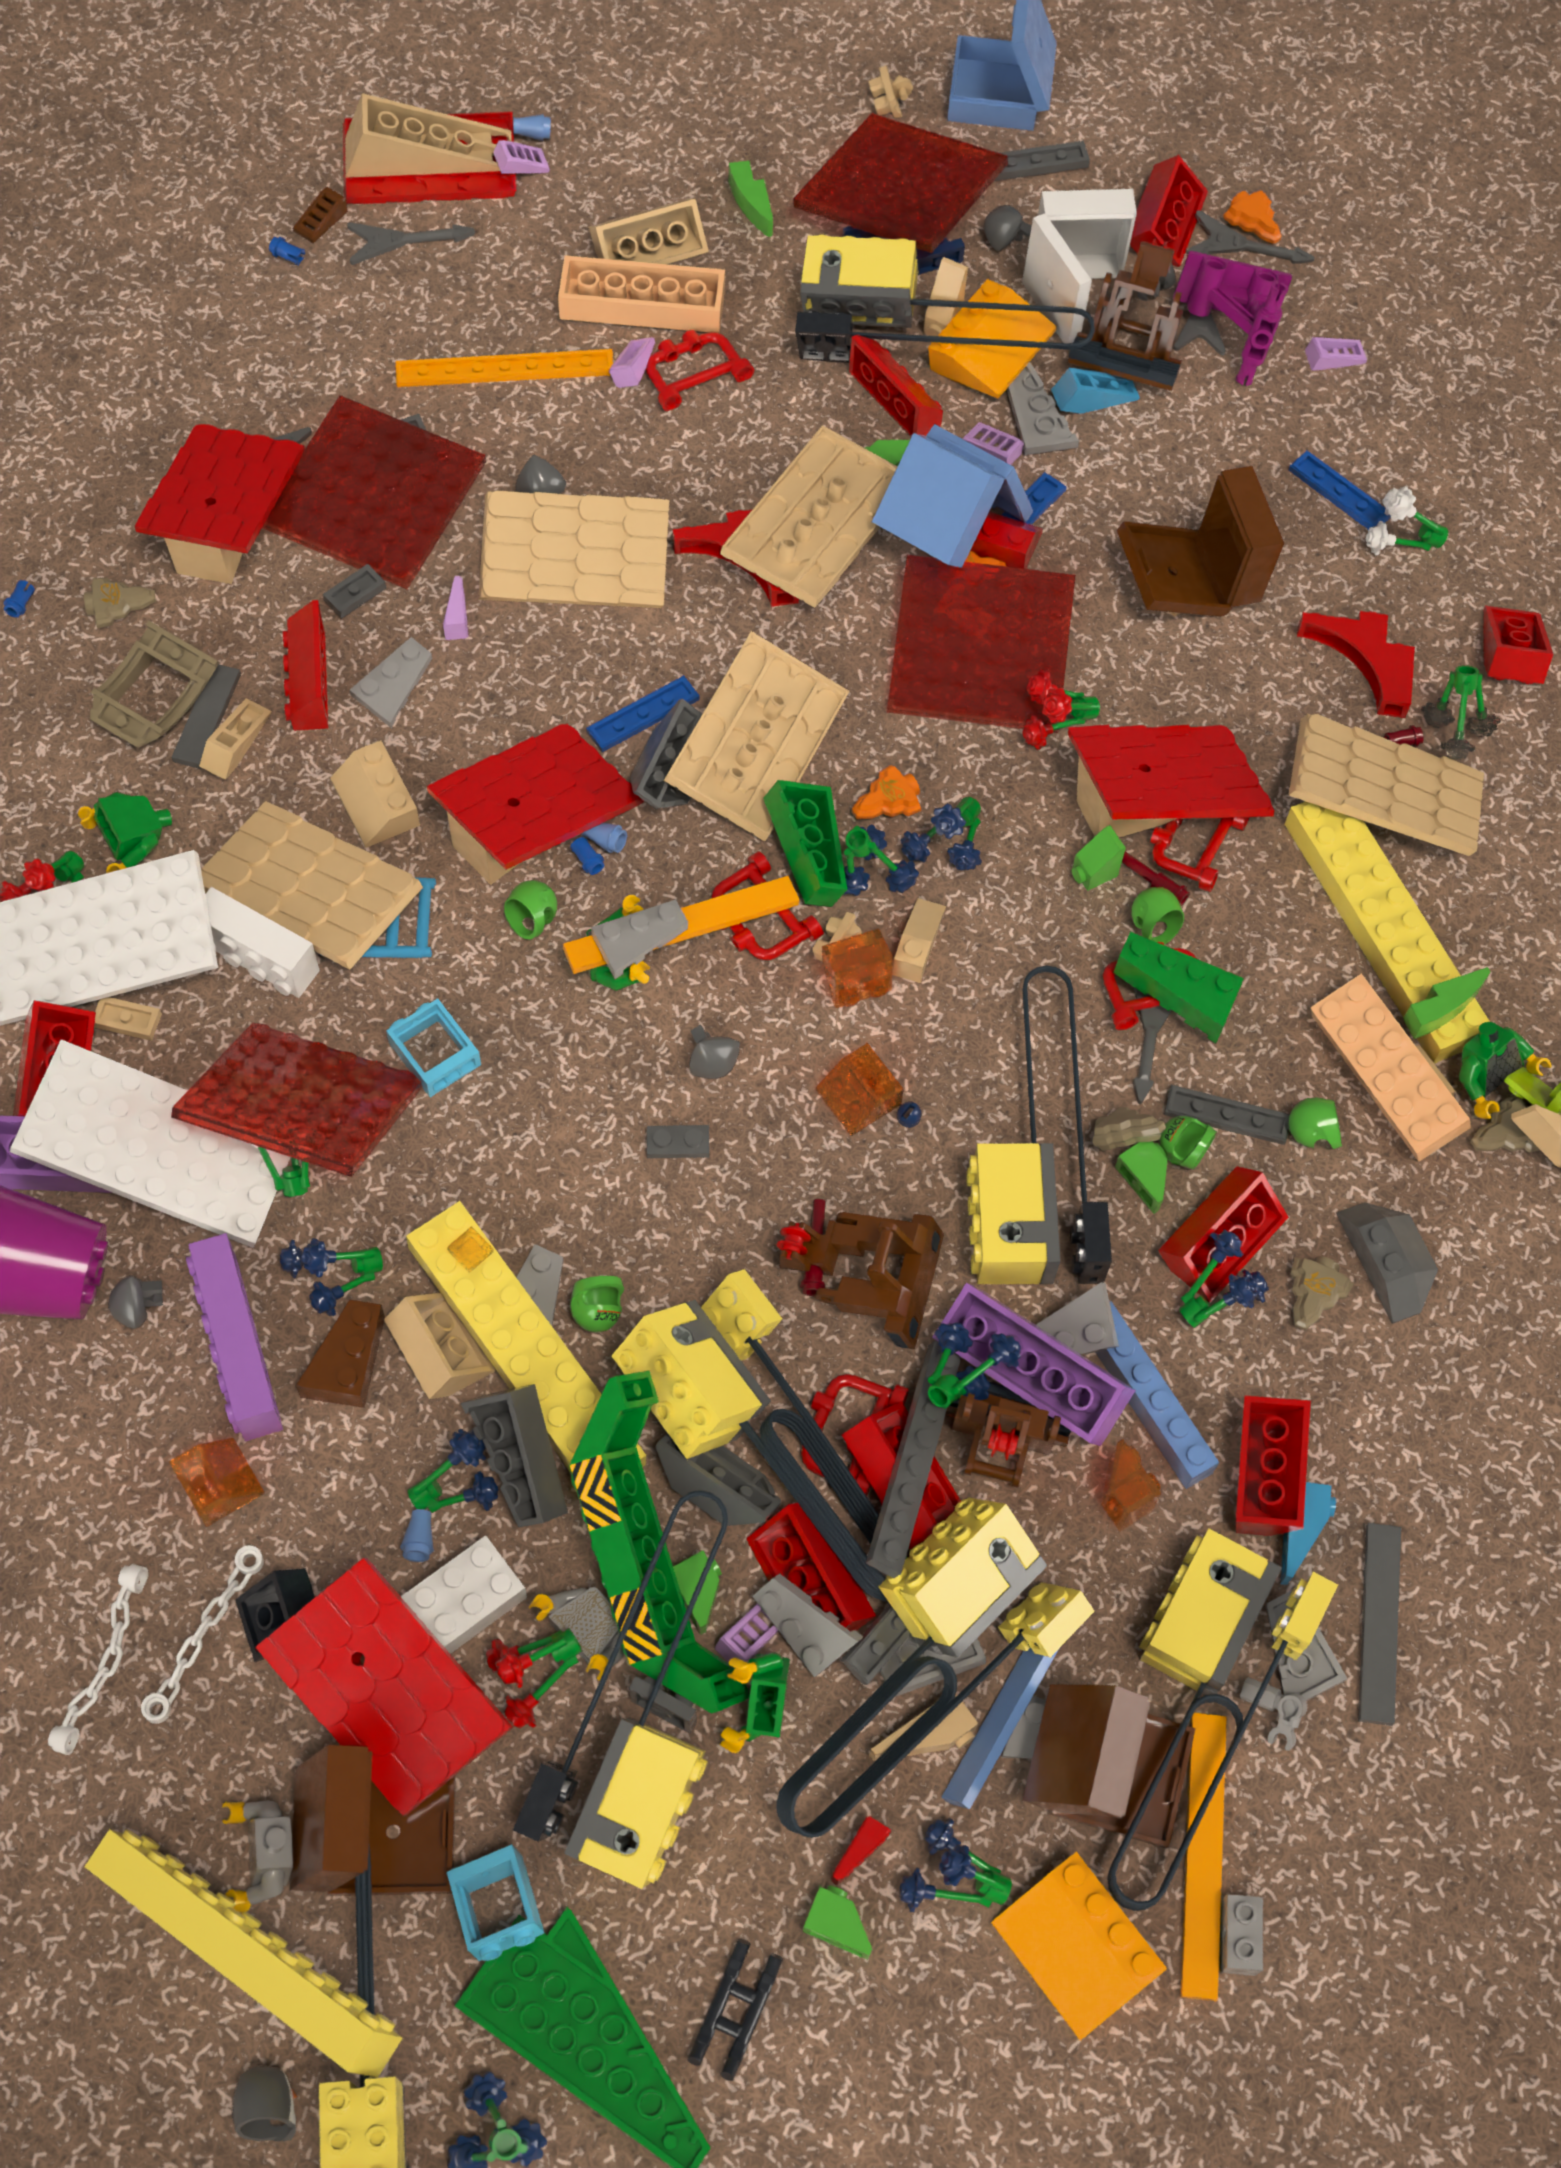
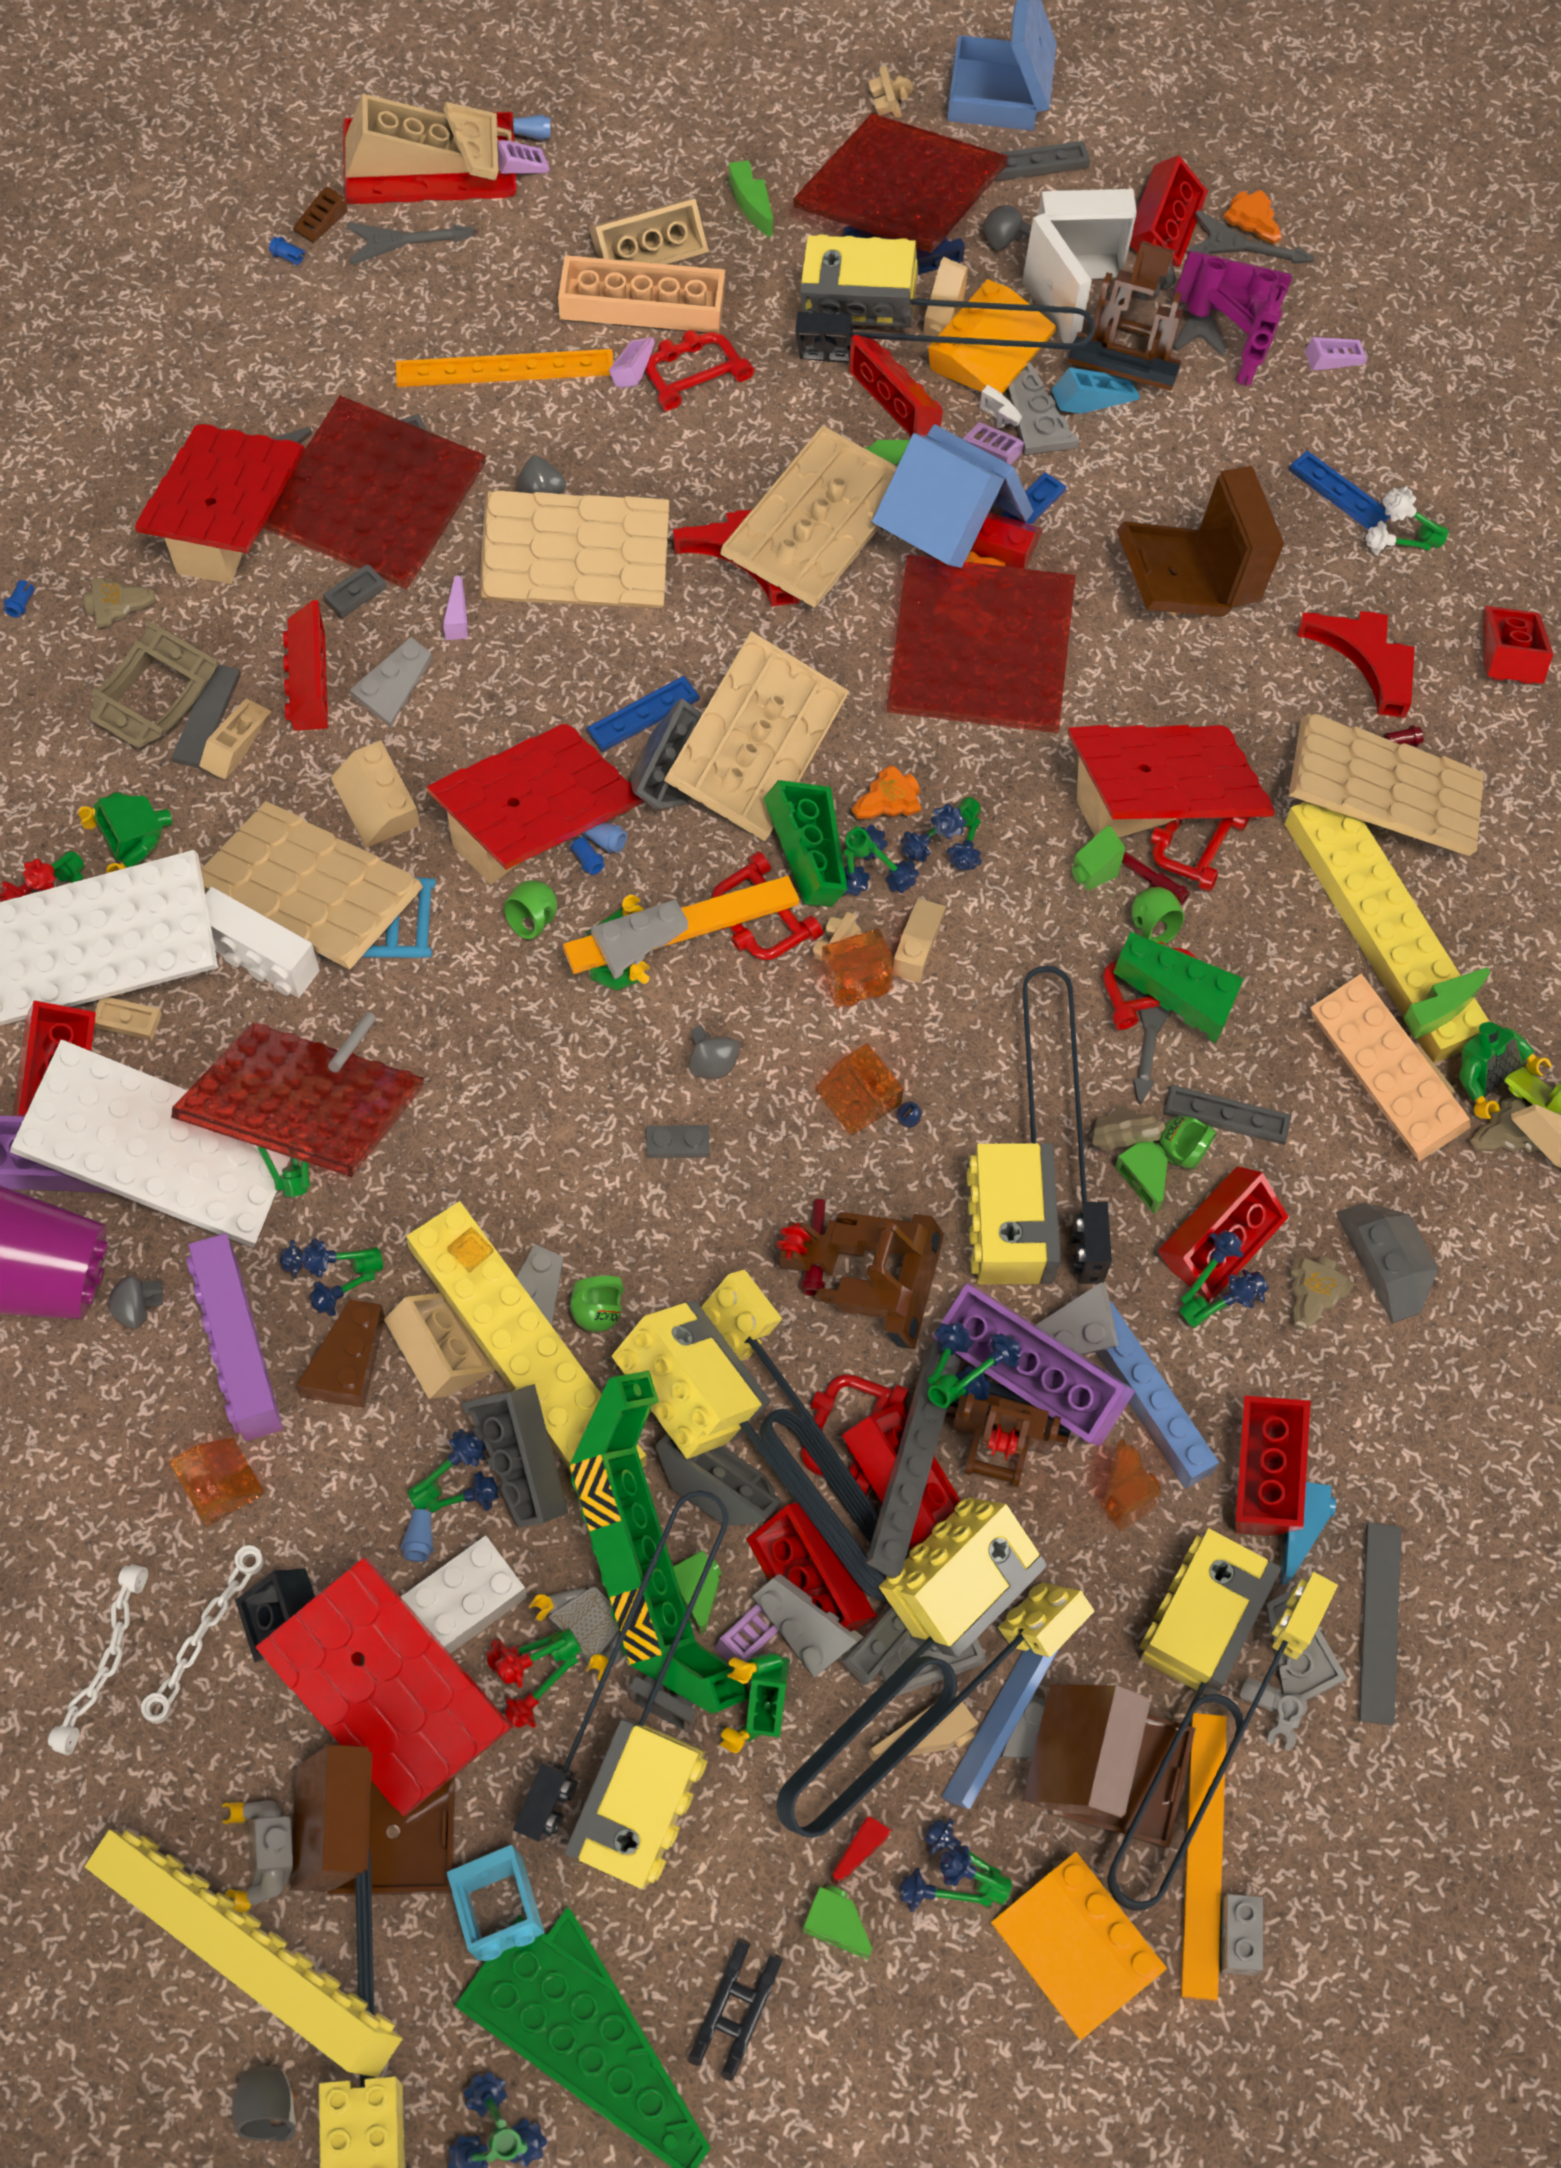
medium azure window [386,998,481,1097] -> none
red plant [1022,670,1100,750] -> none
bright green helmet [1288,1097,1342,1149] -> none
clear smoke plant [1421,665,1501,759] -> none
none -> light grey bar [328,1012,376,1072]
none -> tan wing [443,102,498,180]
none -> white slope [979,385,1022,429]

